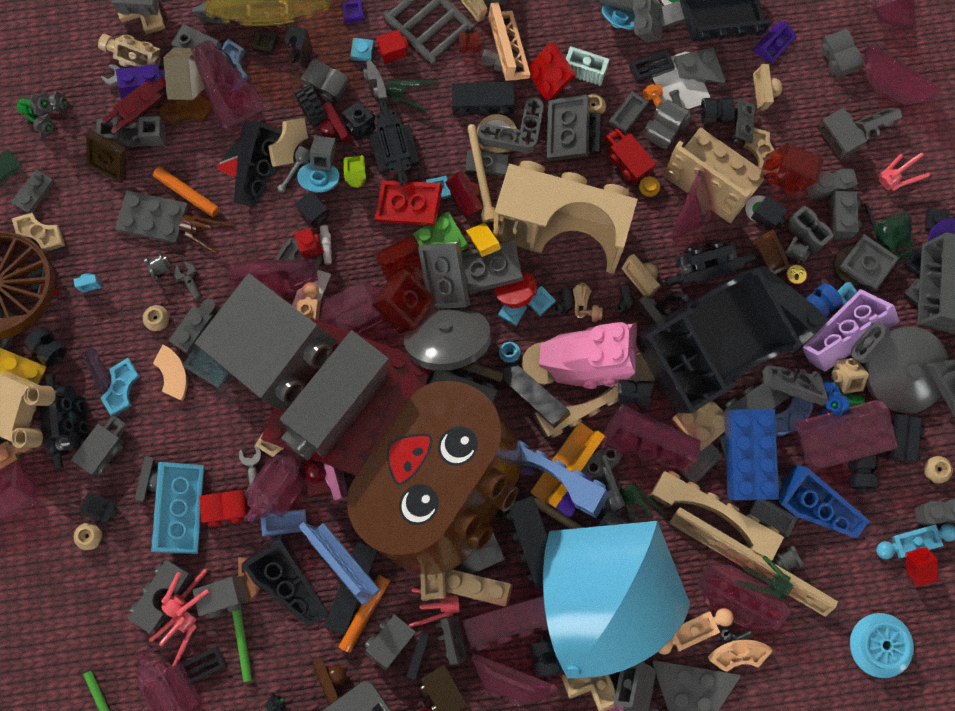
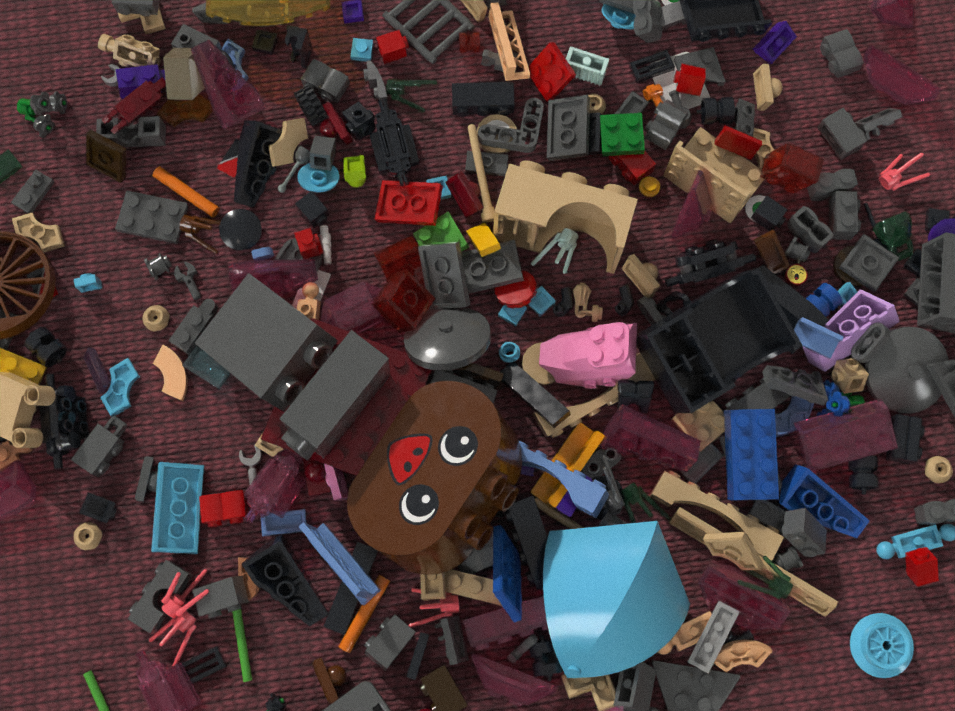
none -> black dish [219,209,262,251]
none -> medium blue tile [251,247,274,263]
none -> blue tile [493,525,522,623]
none -> dark grey bar [506,634,538,664]
none -> light aqua plant [531,228,578,274]
none -> green plate [600,113,645,156]
none -> red brick [673,64,706,96]
none -> light grey plate [688,601,740,674]
none -> tan tile [703,532,764,570]
none -> red tile [715,125,762,160]
none -> dark grey brick [782,508,827,557]
none -> medium blue panel [794,317,844,359]

